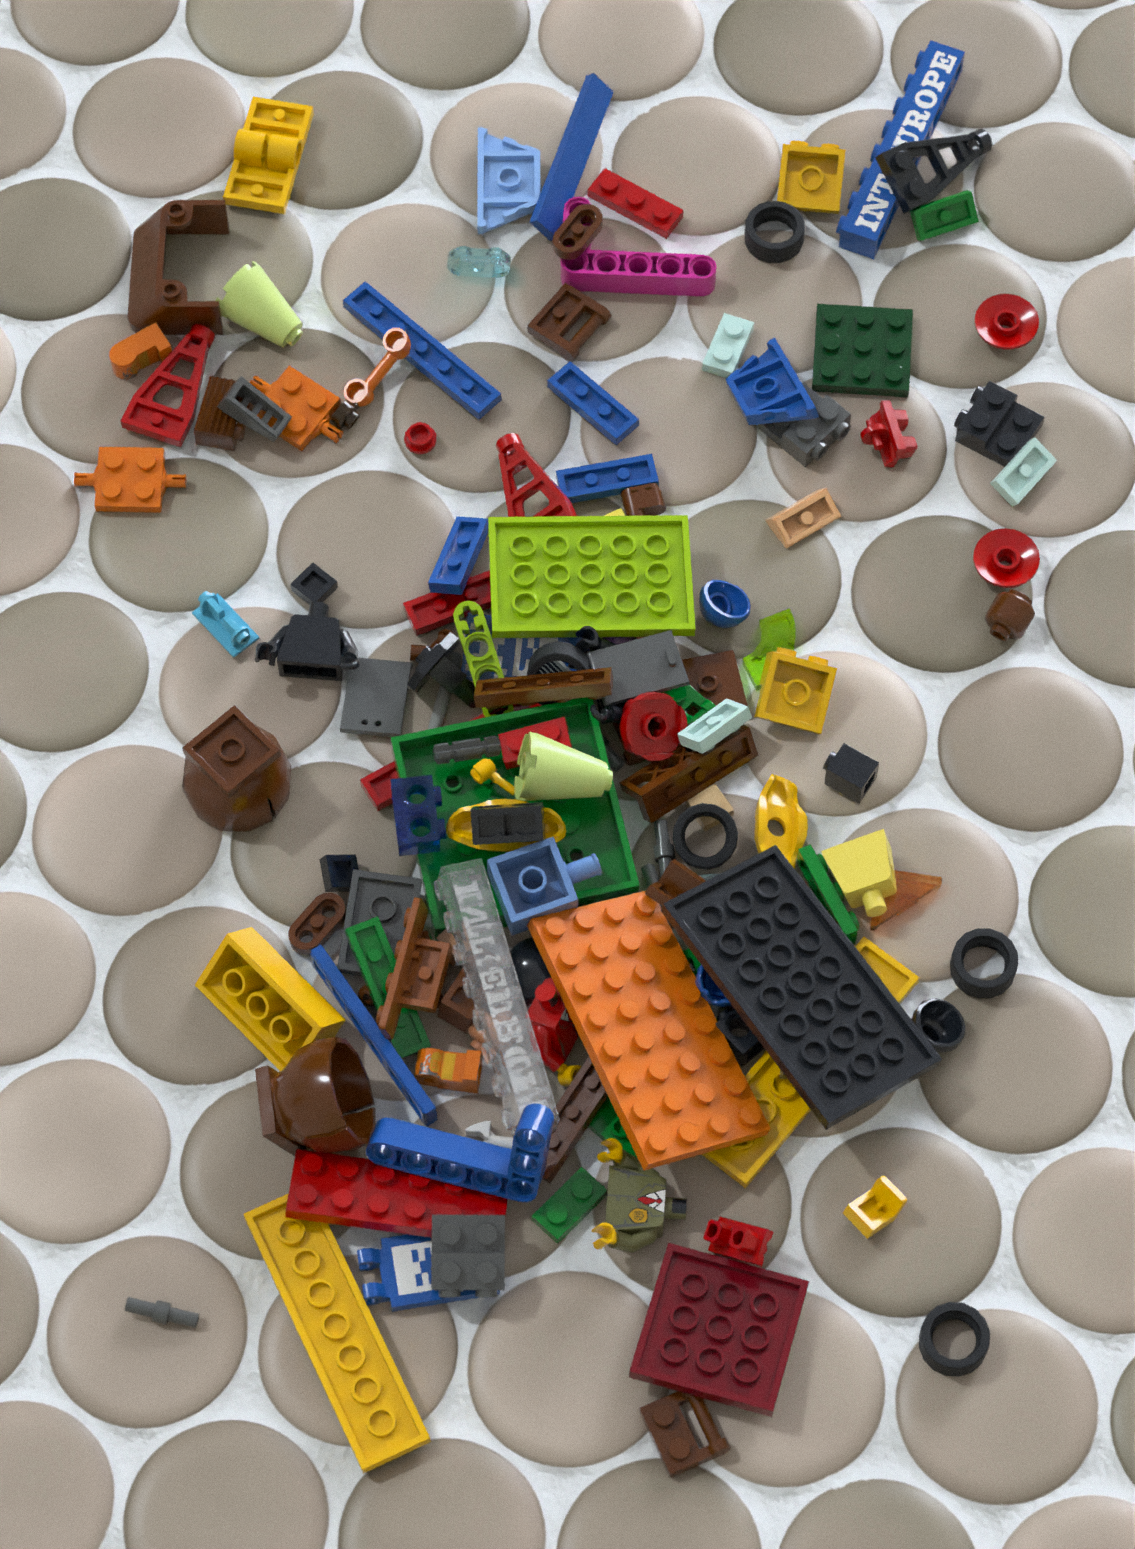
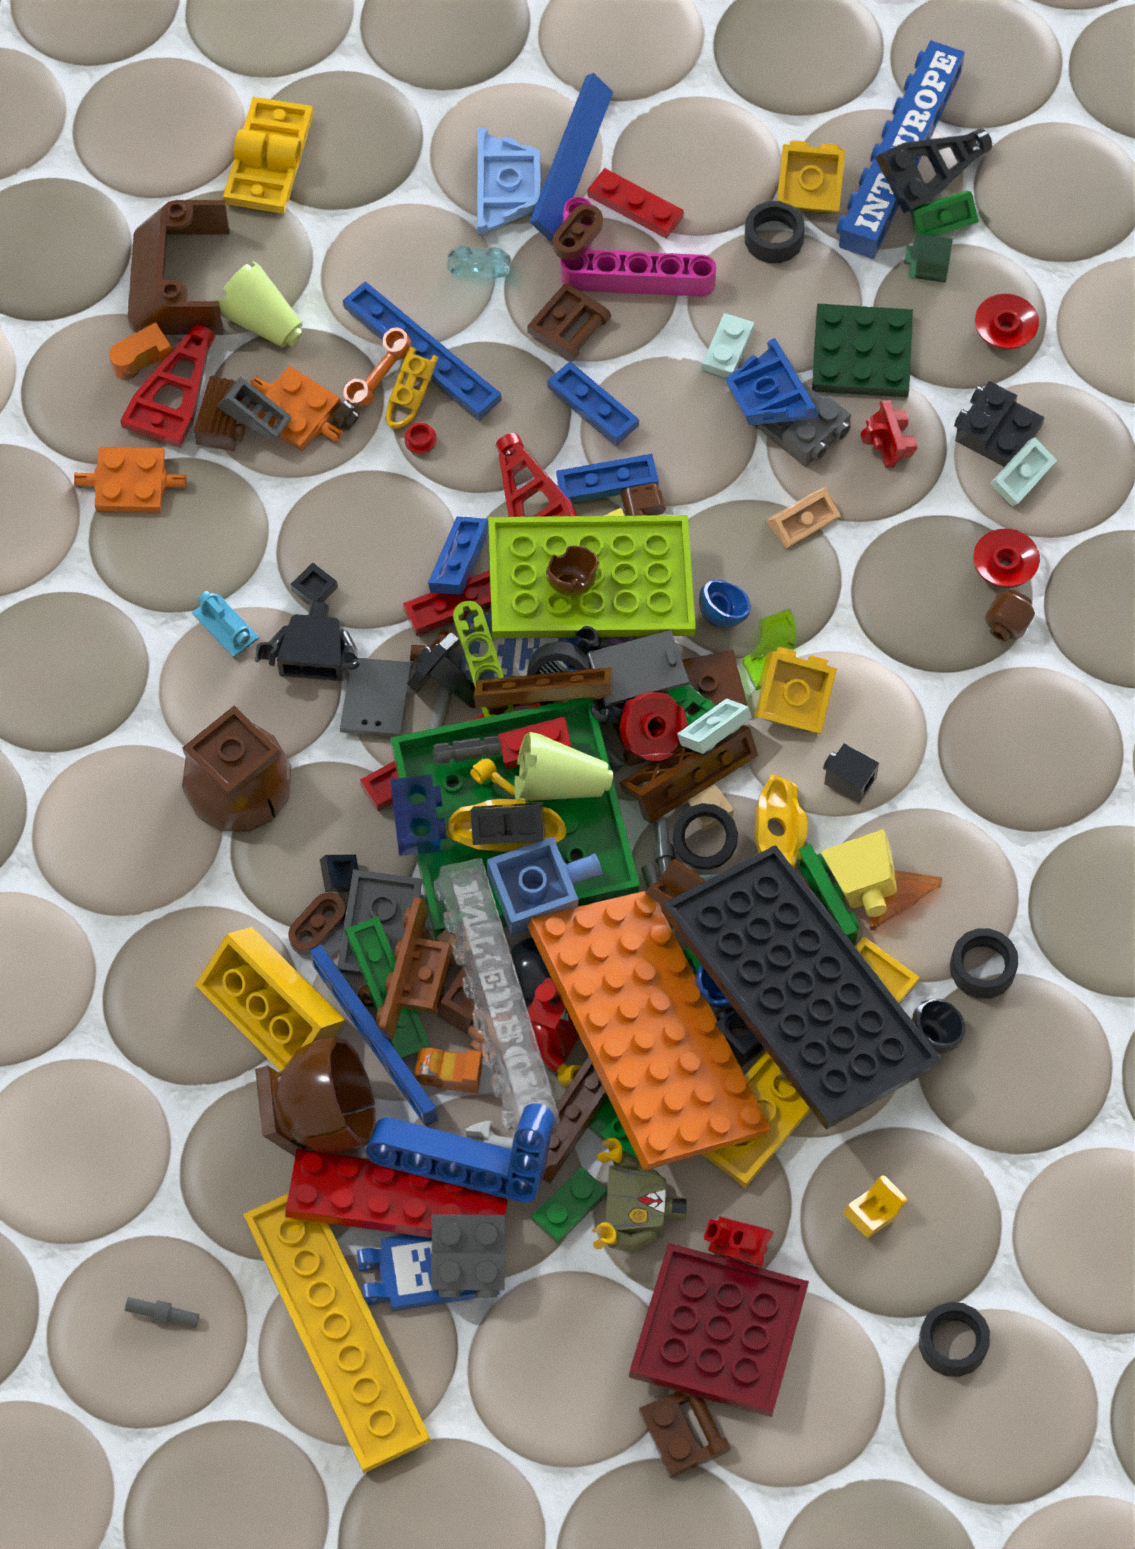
none -> yellow piece [386,346,439,429]
none -> reddish brown hair [546,545,599,596]
none -> clear green brick [904,233,953,283]

